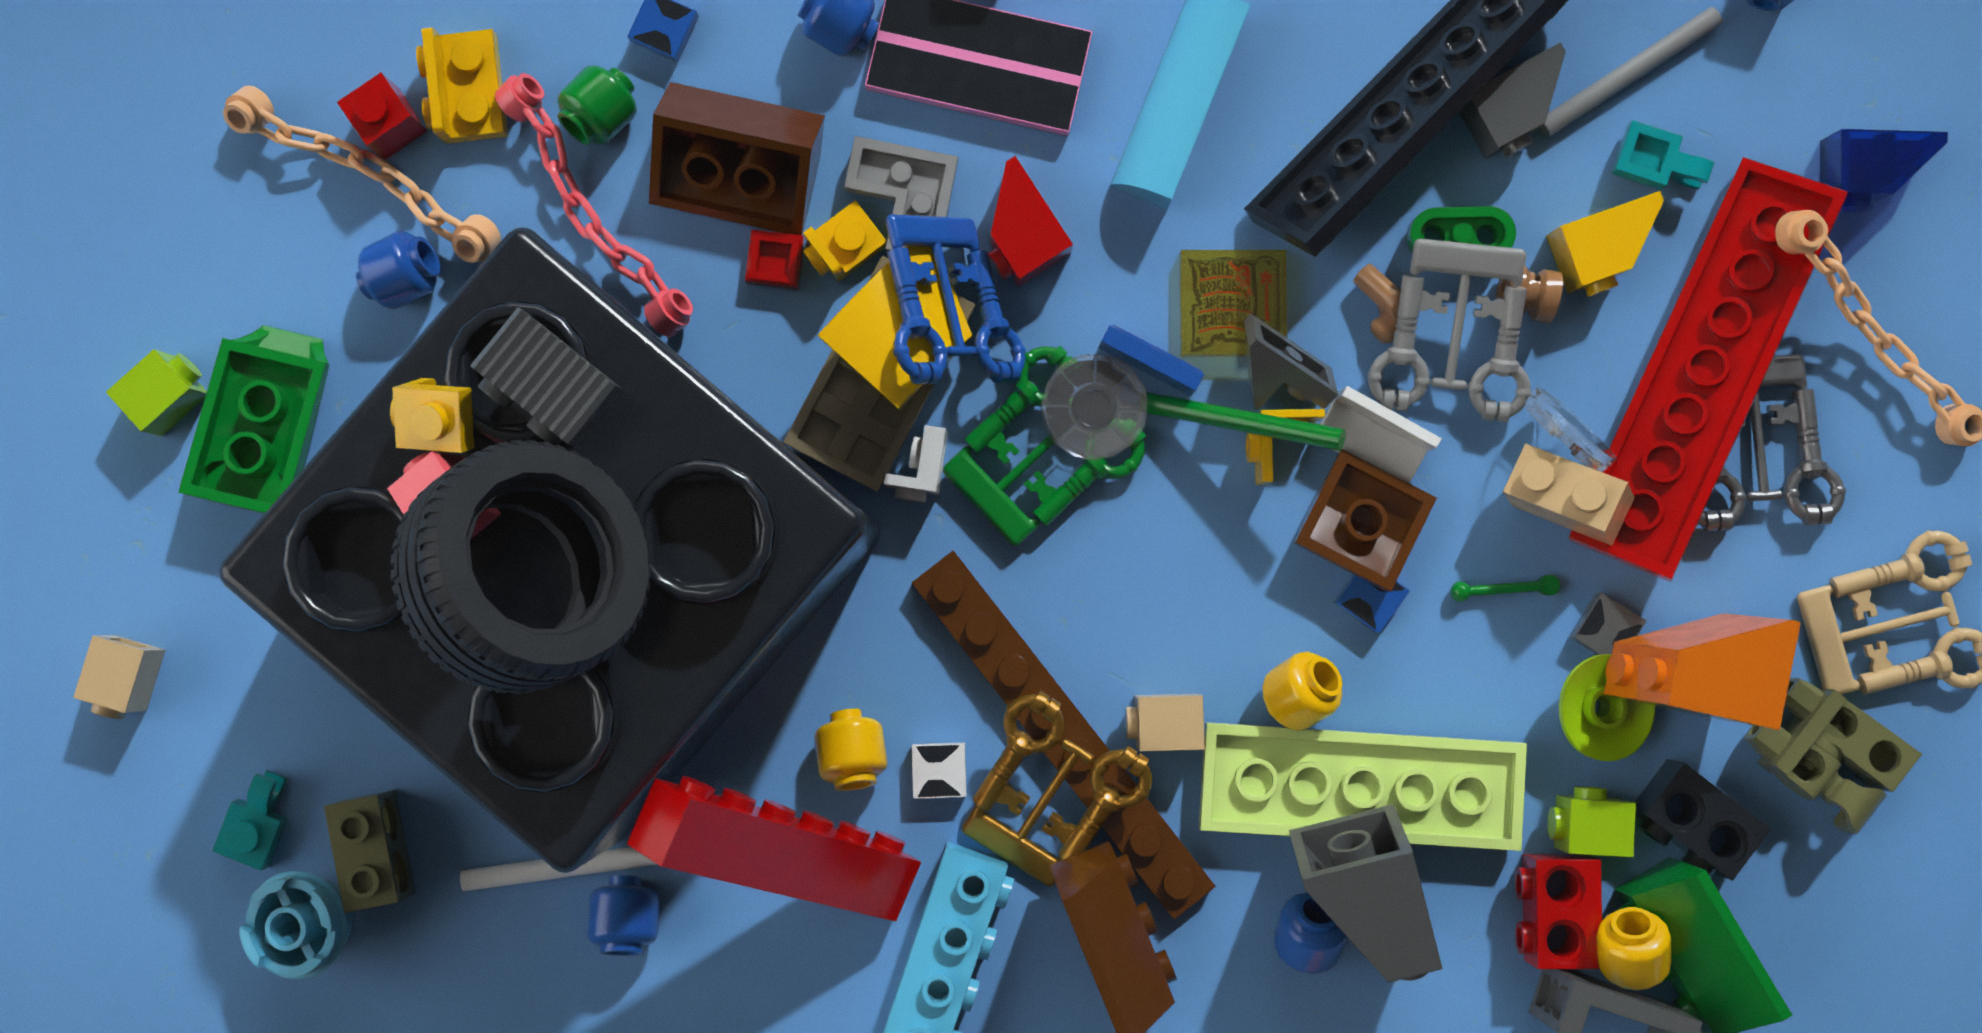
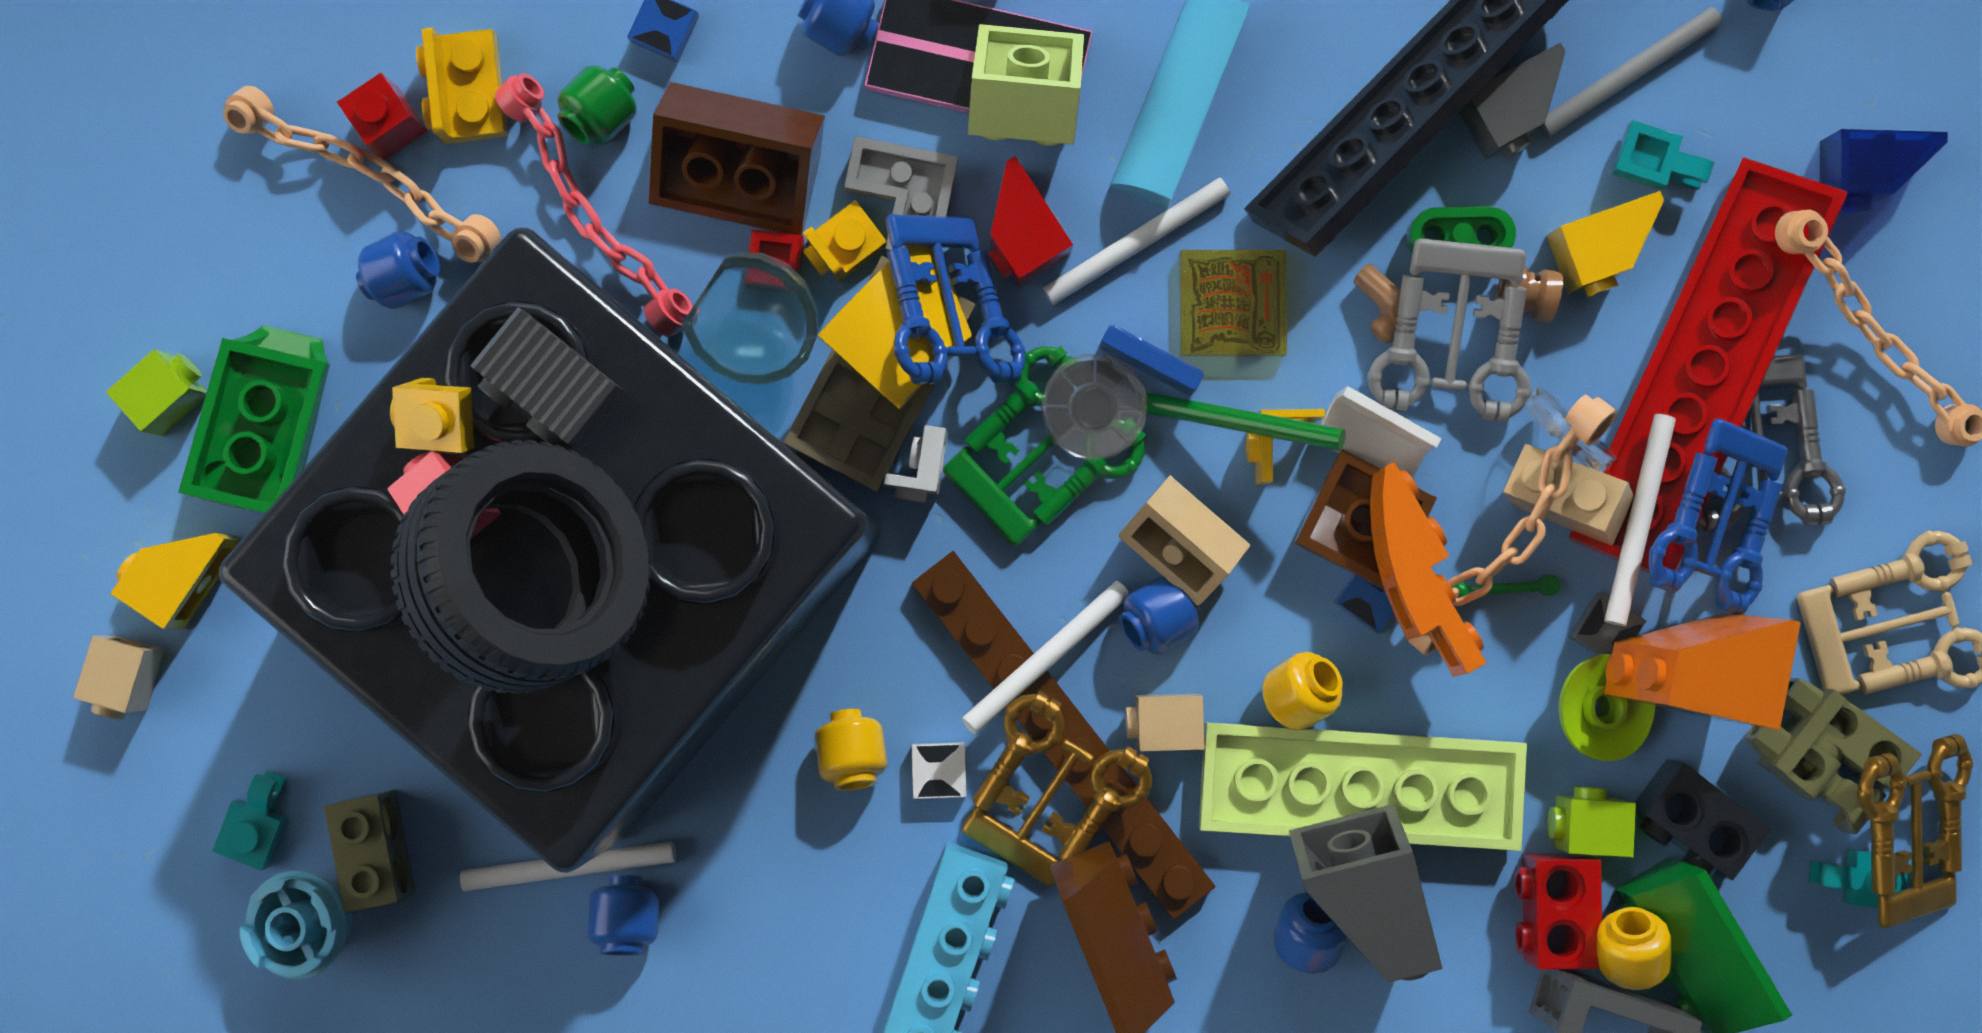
red brick [627,776,921,922] -> none
dark grey slope [1244,314,1339,410] -> none
none -> yellow slope [110,533,242,629]
none -> clear light blue cylinder [682,252,818,384]
none -> white bar [961,581,1129,735]
none -> yellowish green slope [968,24,1084,146]
none -> white bar [1042,177,1230,306]
none -> tan brick [1117,475,1250,607]
none -> blue head [1119,576,1201,655]
none -> orange slope [1370,462,1487,677]
none -> light nougat piece [1408,395,1618,656]
none -> white bar [1604,414,1676,626]
none -> blue piece [1649,419,1788,615]
none -> teal plate [1808,849,1909,908]
none -> pearl gold piece [1857,734,1973,929]

